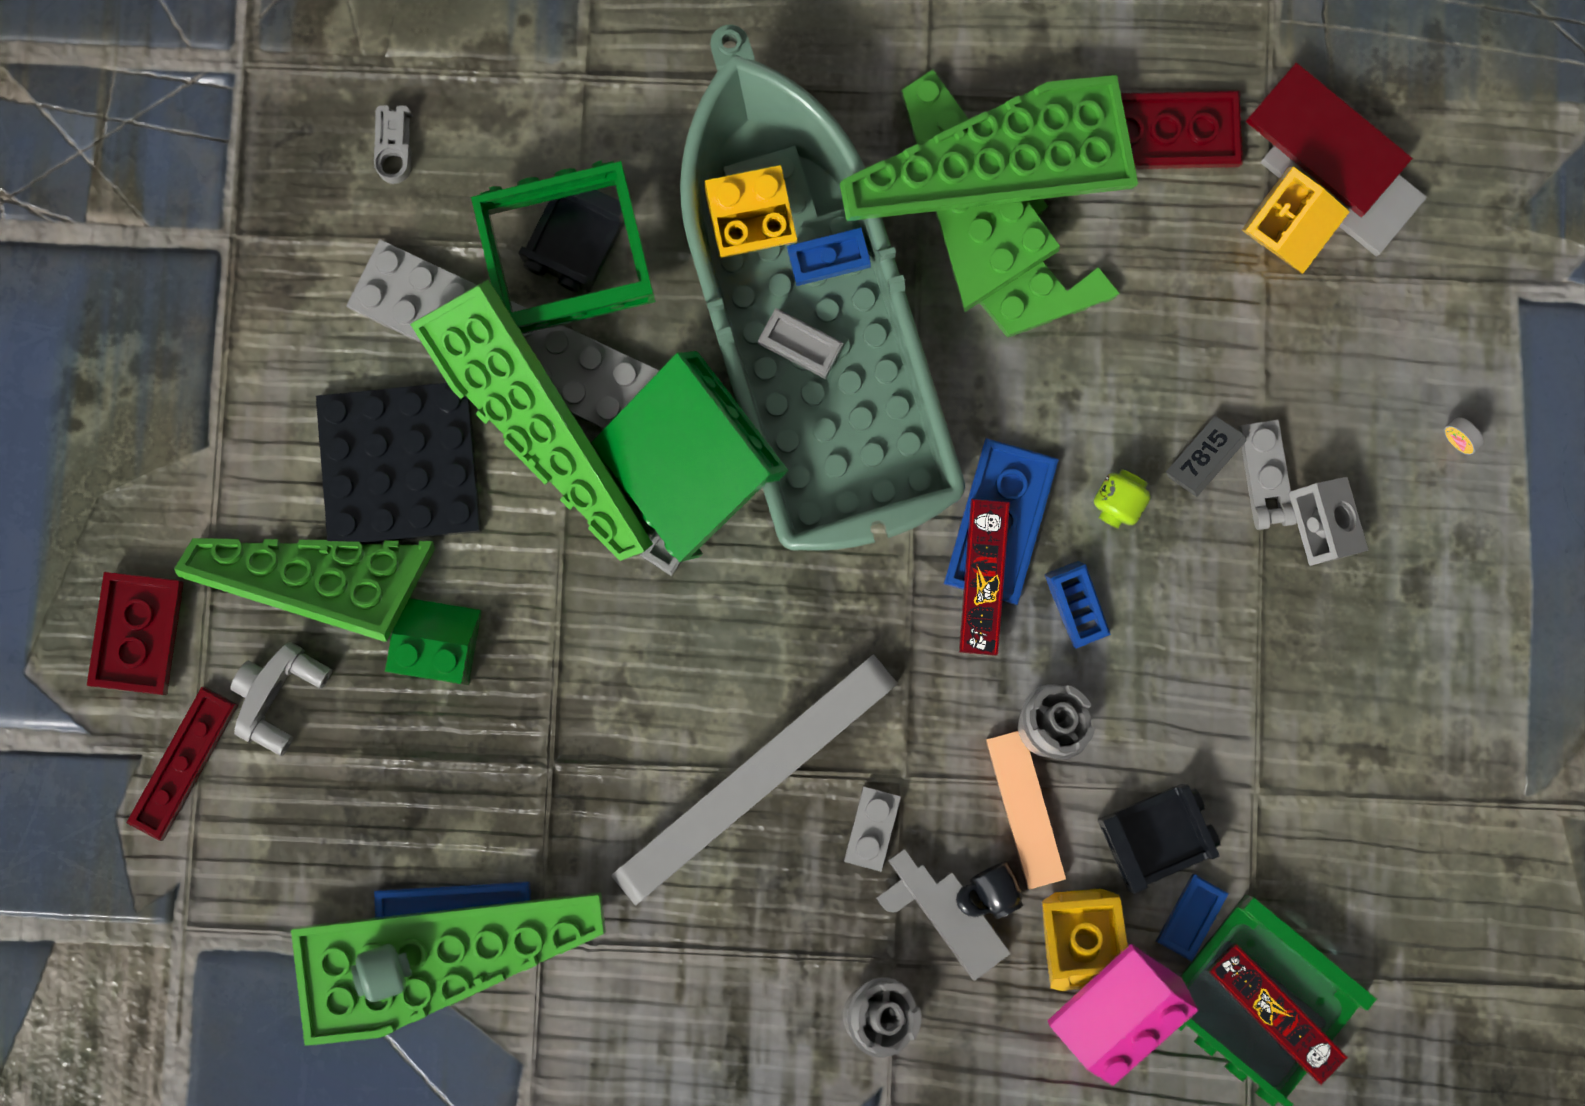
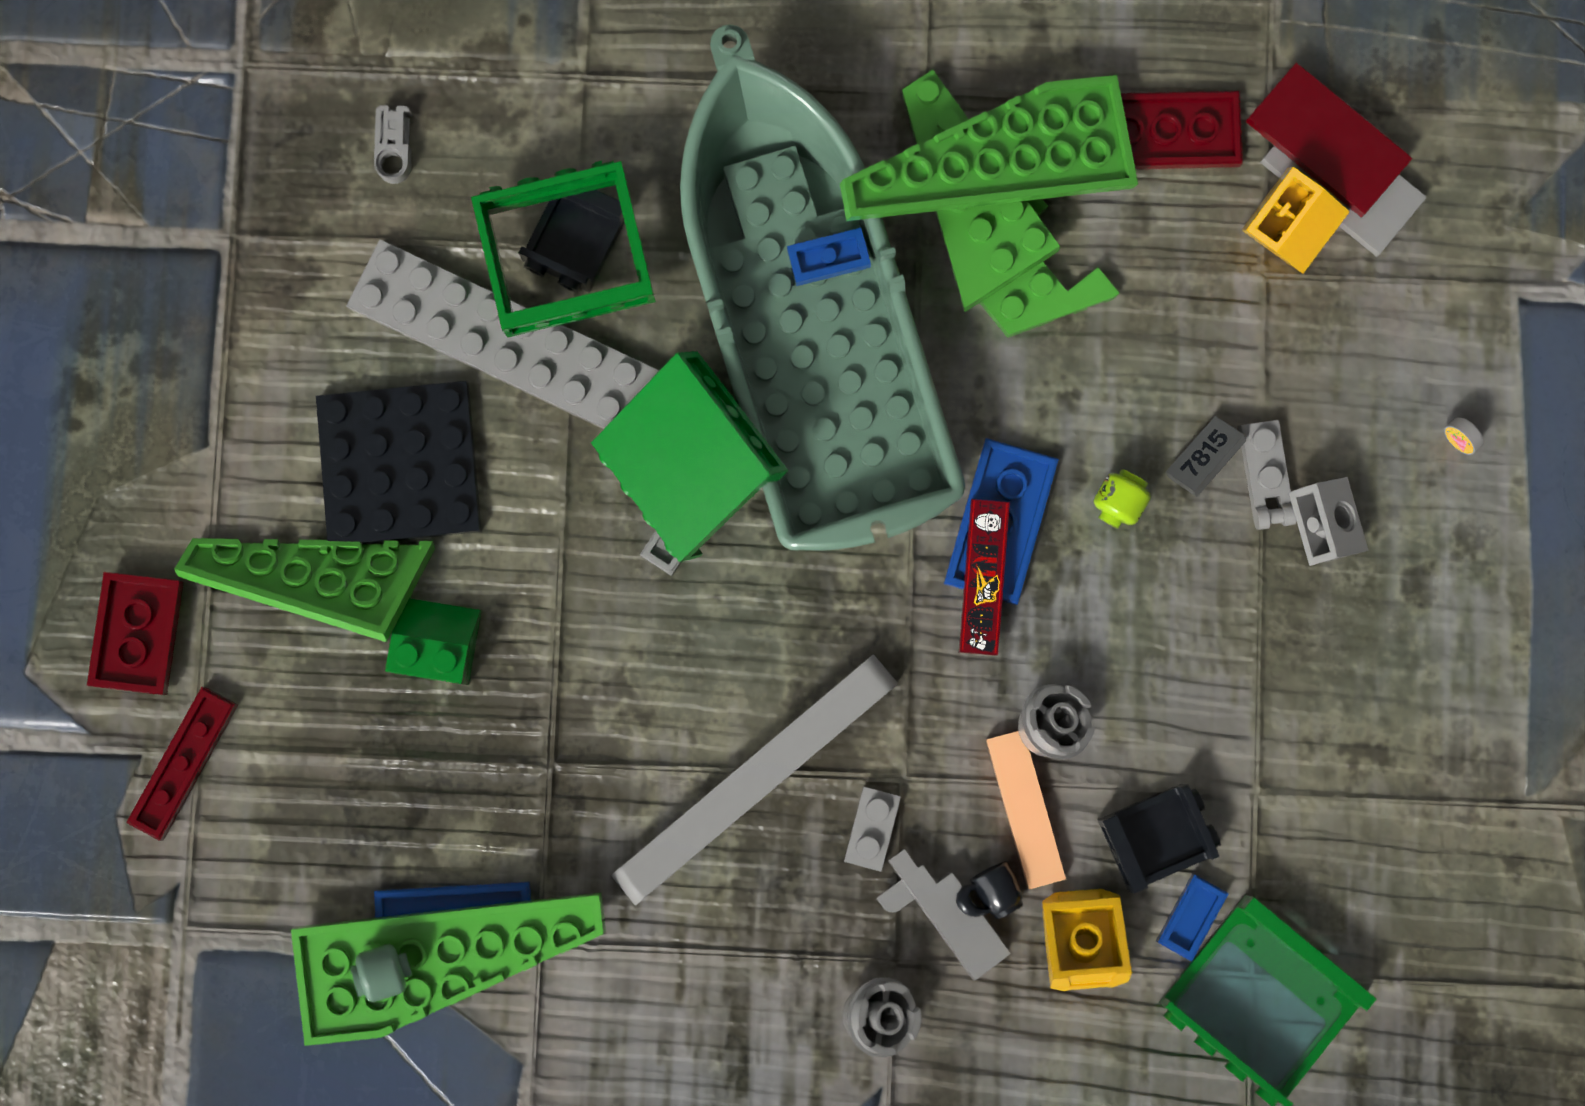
light grey connector [230,642,333,756] -> none
bright green wing [410,280,653,561] -> none
yellow slope [705,165,797,258] -> none
light grey tile [758,308,844,379] -> none
blue slope [1045,561,1111,649] -> none
dark pink slope [1047,944,1198,1086] -> none
tile [1206,943,1348,1085] -> none

